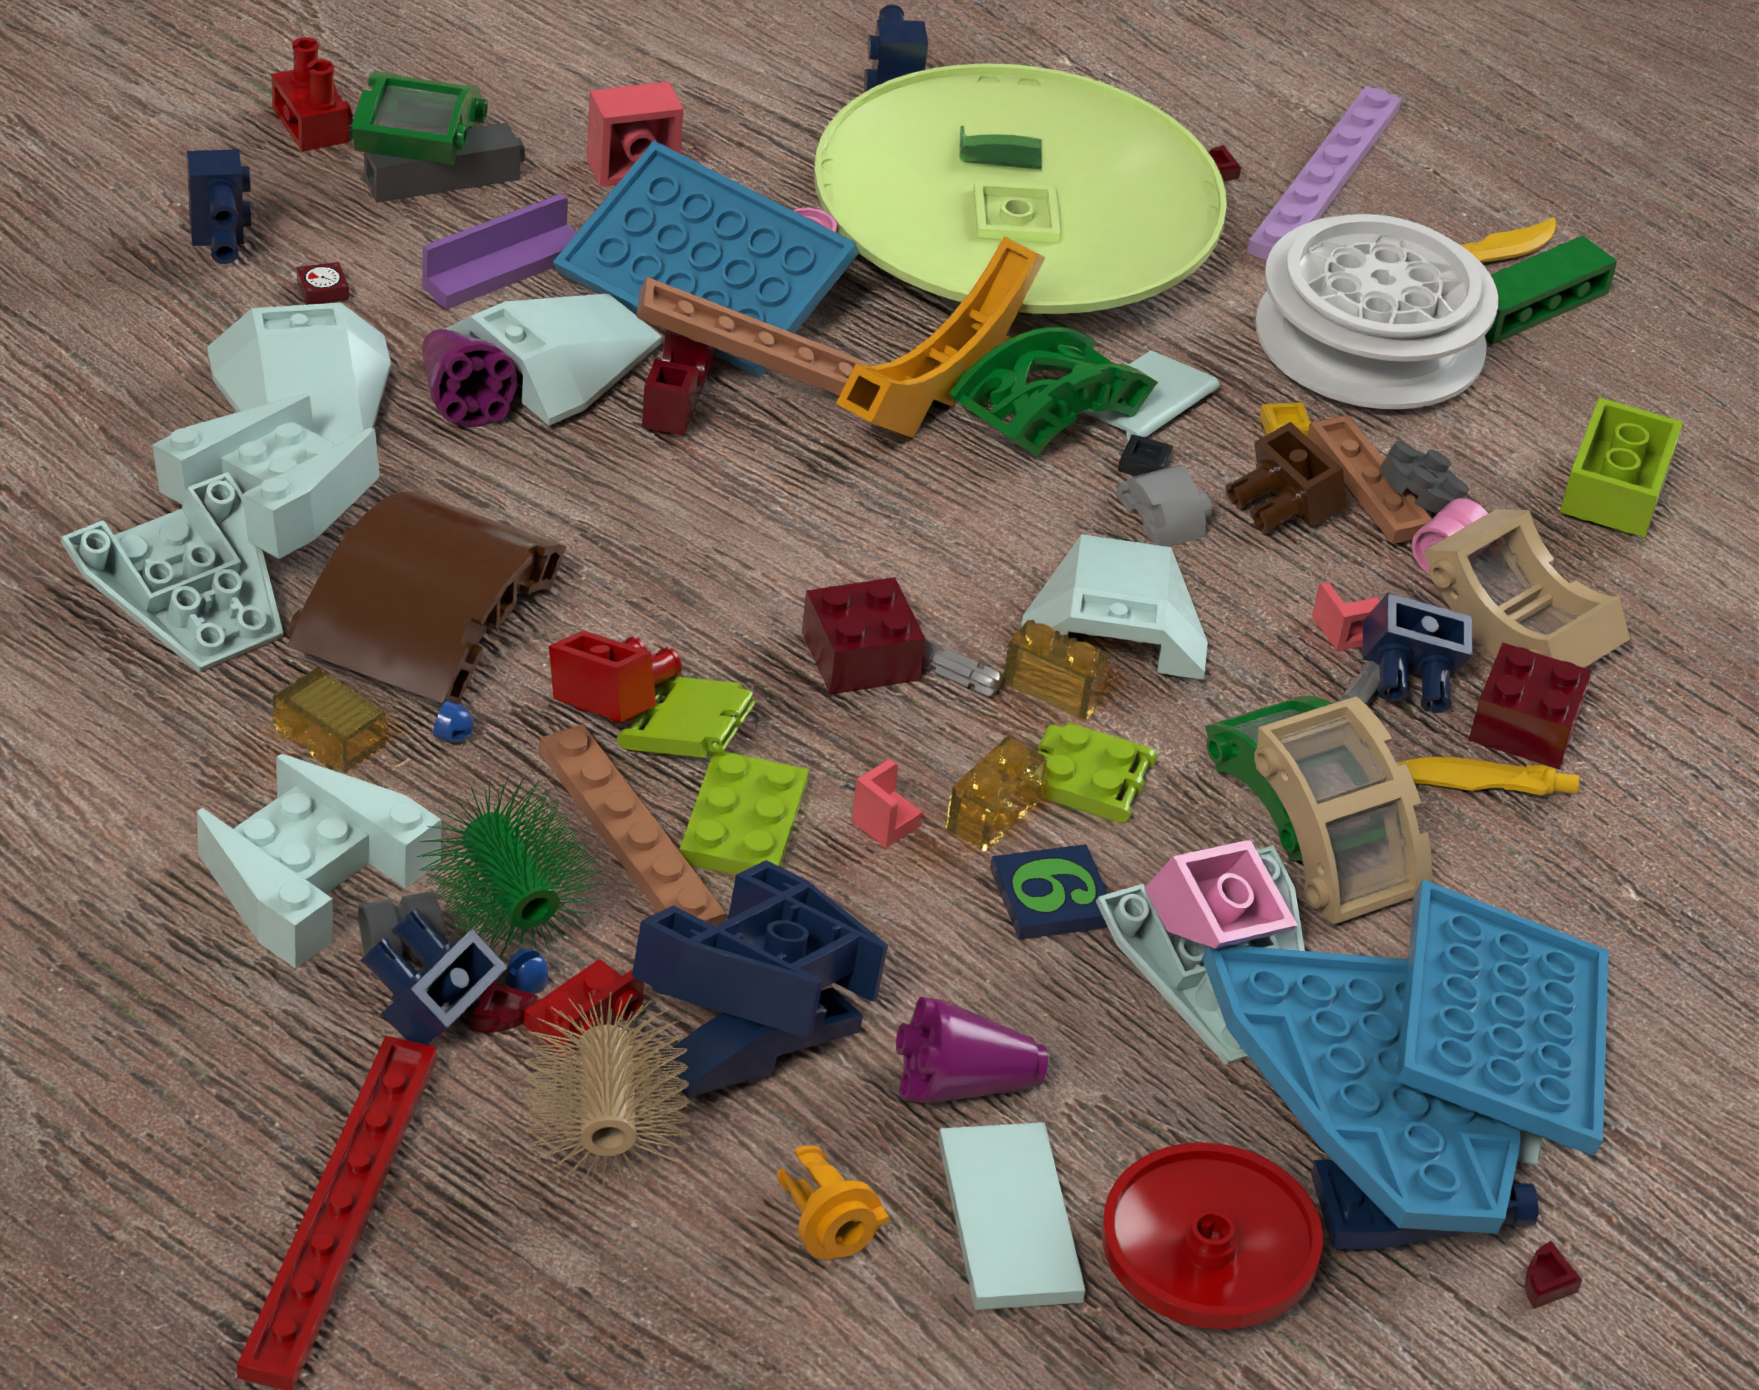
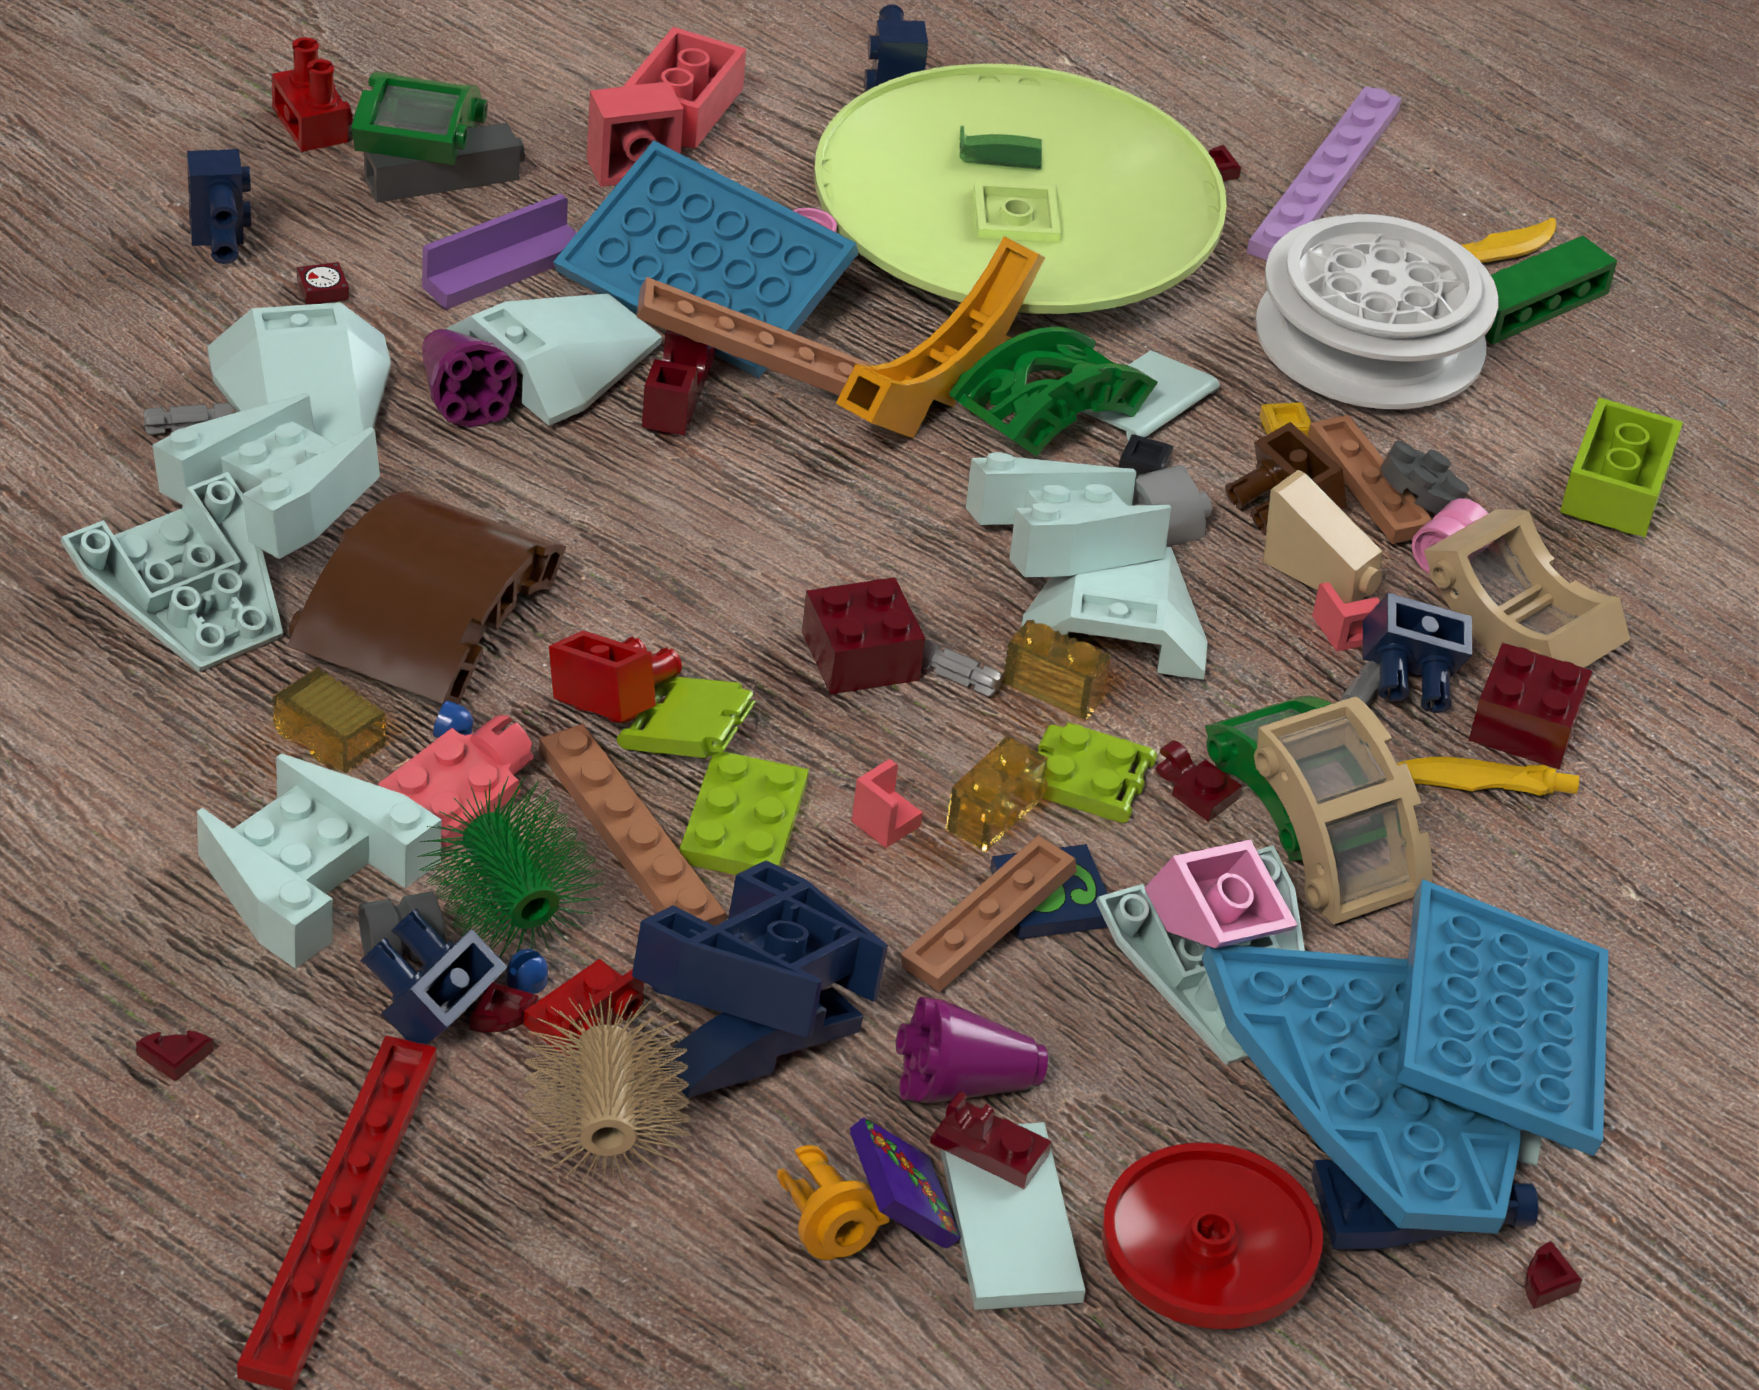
none -> dark red tile [136,1030,213,1082]
none -> light grey axle [144,403,234,435]
none -> coral plate [378,715,534,849]
none -> coral brick [623,27,746,149]
none -> dark purple tile [850,1117,961,1249]
none -> nougat plate [900,835,1077,992]
none -> dark red plate [930,1092,1052,1189]
none -> light aqua wedge [966,452,1171,577]
none -> dark red plate [1155,740,1242,822]
none -> tan slope [1263,470,1382,604]

